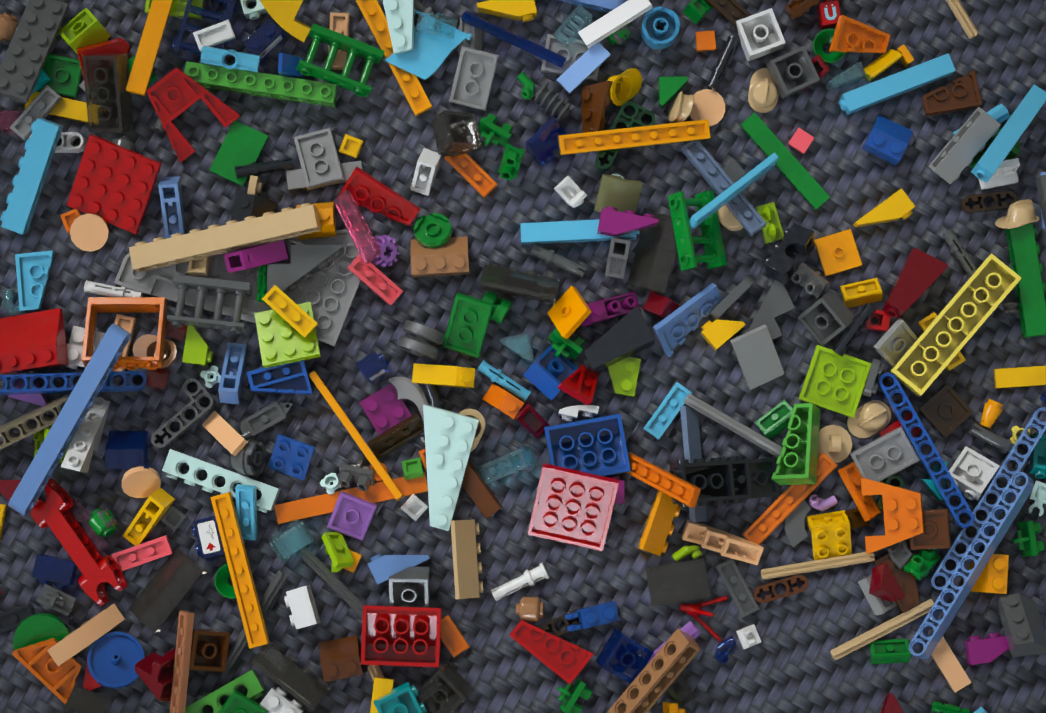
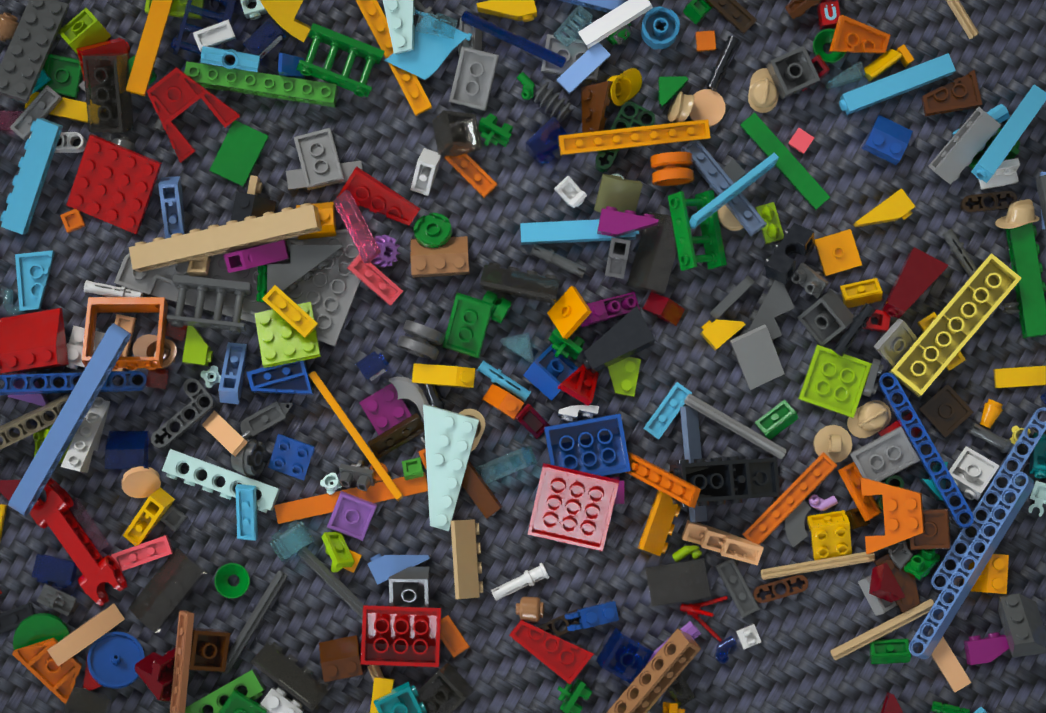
light nougat tile [70,213,109,252] -> none
green head [89,508,118,537] -> none
brick [192,516,225,559] -> none
light orange plate [211,492,270,649] -> none
black pin [235,158,293,179] -> none
white slope [284,585,321,629] -> none
light nougat tile [328,12,350,70] -> none
yellow tile [339,134,364,159] -> none
white tile [401,494,428,521] -> none
green hips [498,143,525,181] -> none
medium blue wing [653,283,723,357] -> none
white slope [736,8,786,61] -> none
bright green wedge [772,403,820,485] -> none
green hips [1012,521,1045,557] -> none
none -> orange wheel [650,152,694,186]

